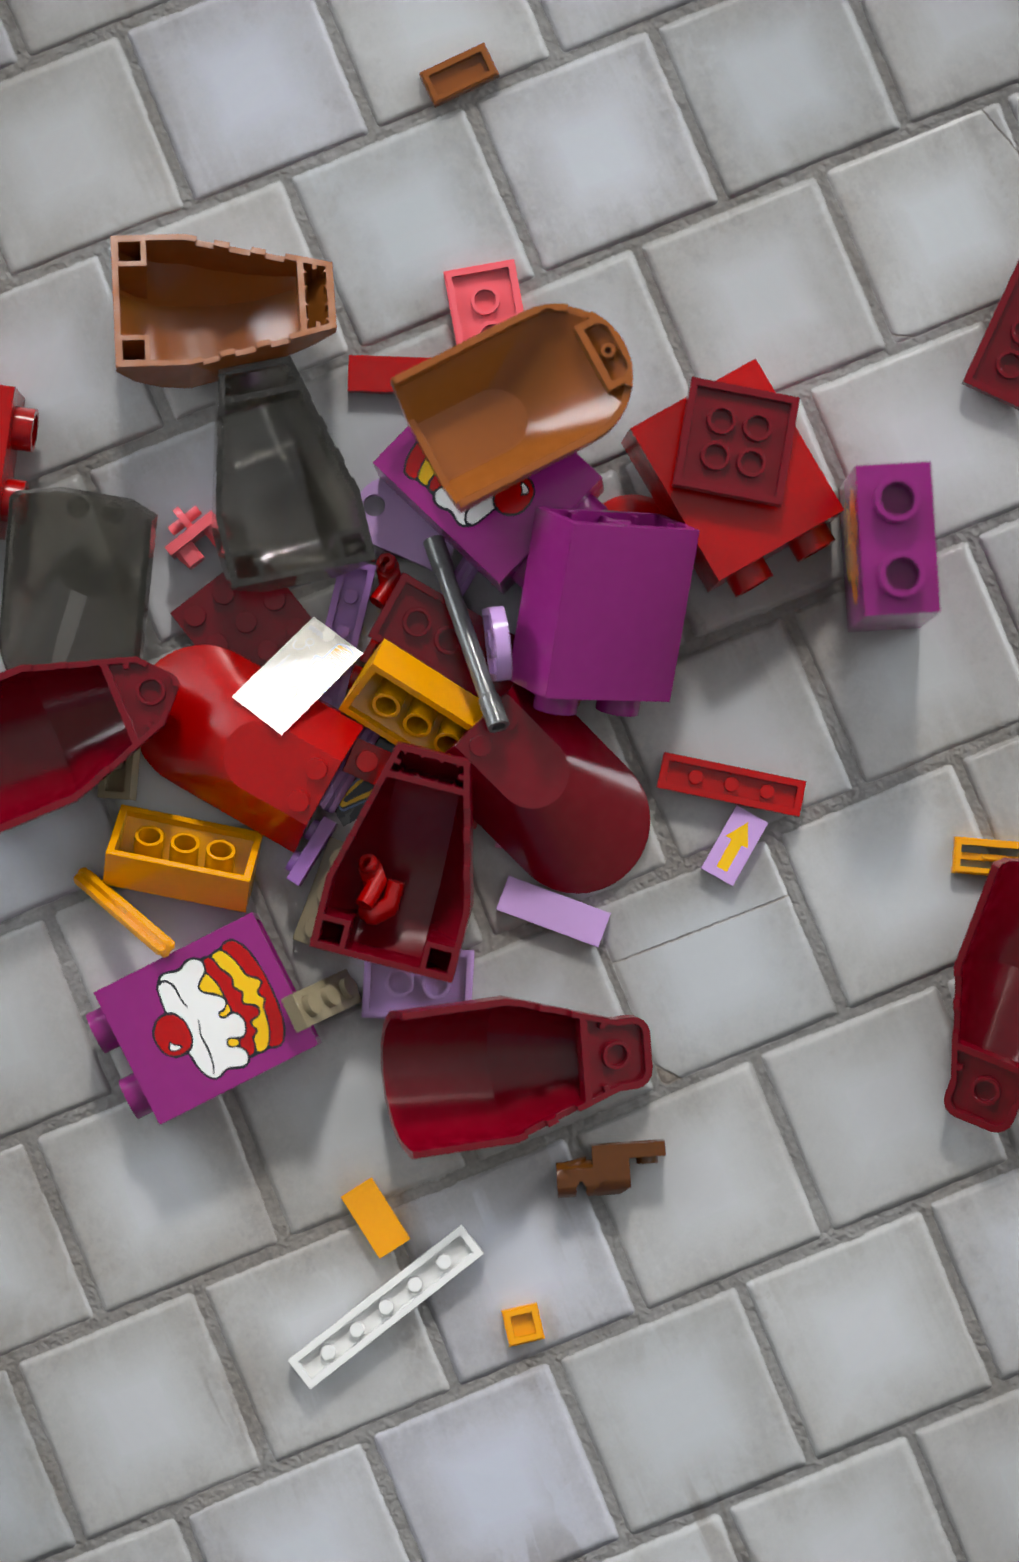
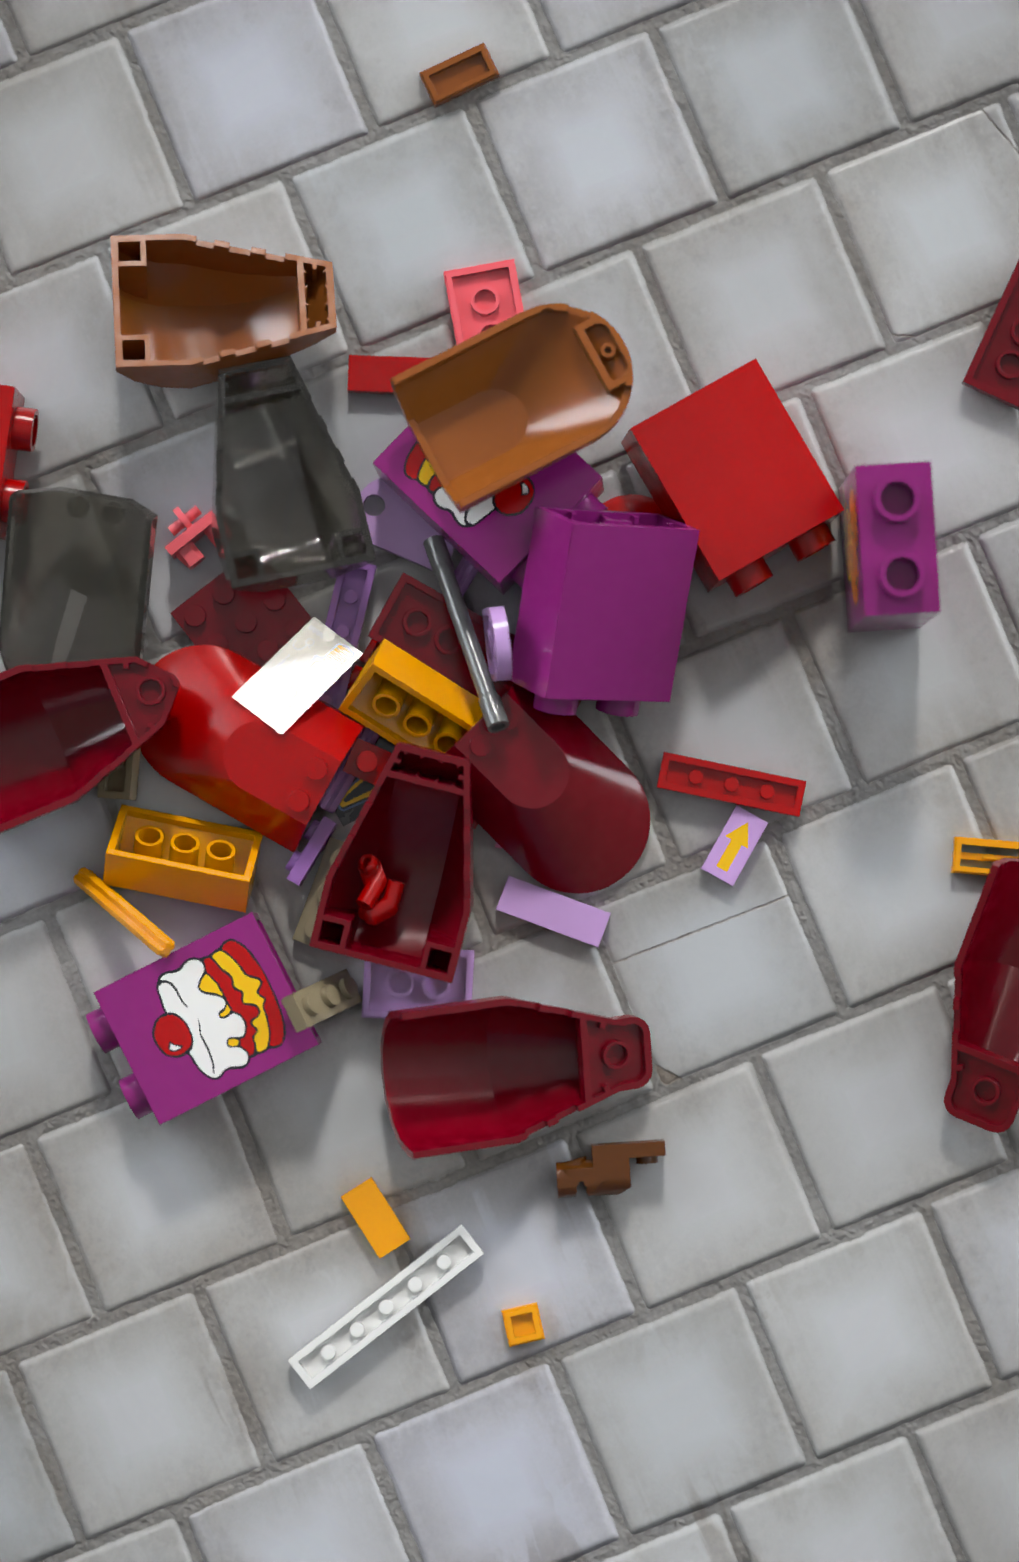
red arm [369,553,401,609] -> none
dark red plate [671,377,800,508] -> none

